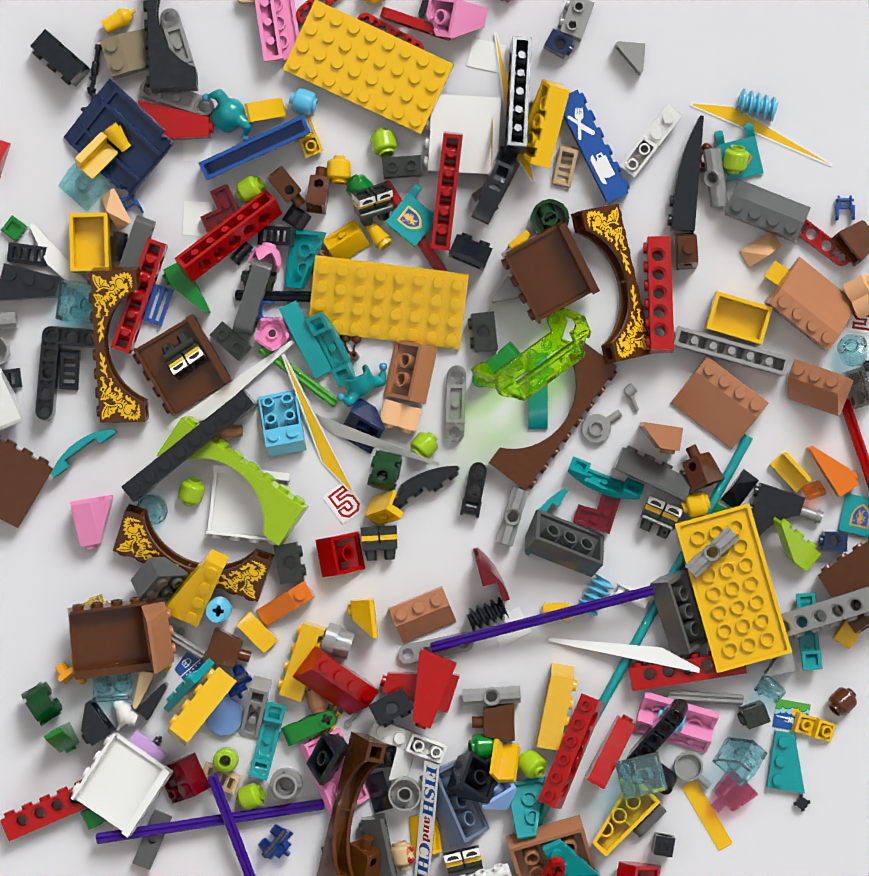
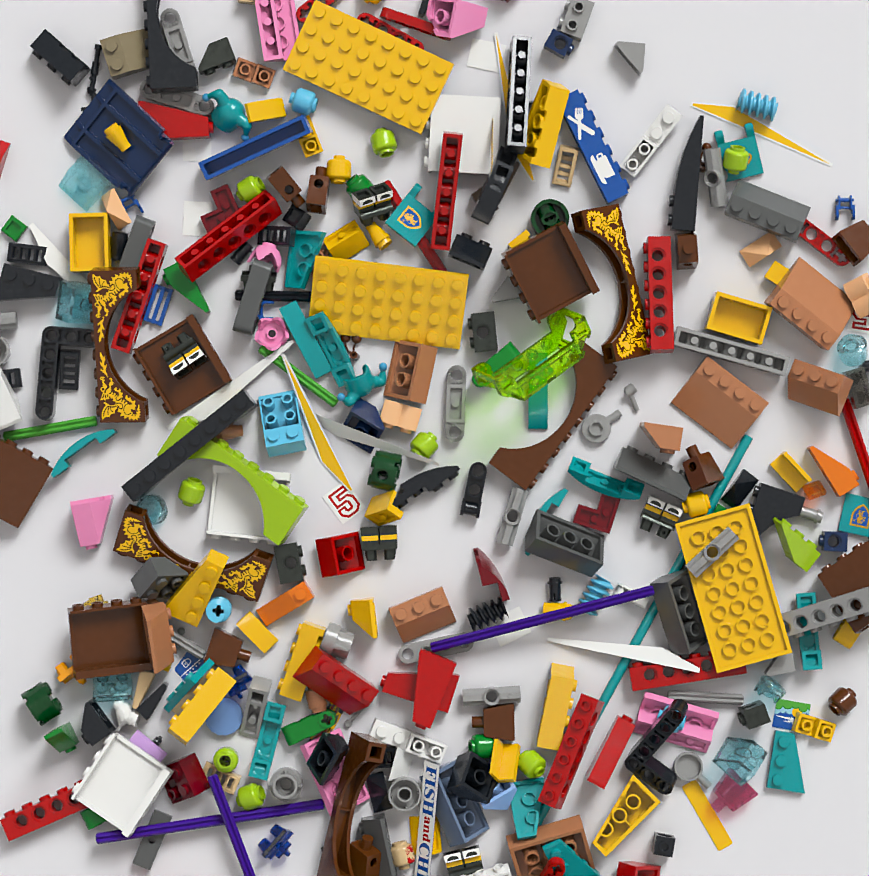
yellow panel [75,132,118,179] -> none
yellow piece [101,8,136,35] -> none
pearl dark grey brick [209,321,252,361] -> none
black brick [368,687,413,728] -> none
pearl dark grey brick [382,155,422,179] -> none
clear light blue slope [615,752,668,800] -> none
dark grey piece [632,803,667,838] -> none
black piece [793,794,810,811] -> none
none -> bright green axle [3,416,98,441]
none -> pearl dark grey slope [198,37,237,76]
none -> nougat slope [231,57,276,89]
none -> black pin [547,577,562,601]

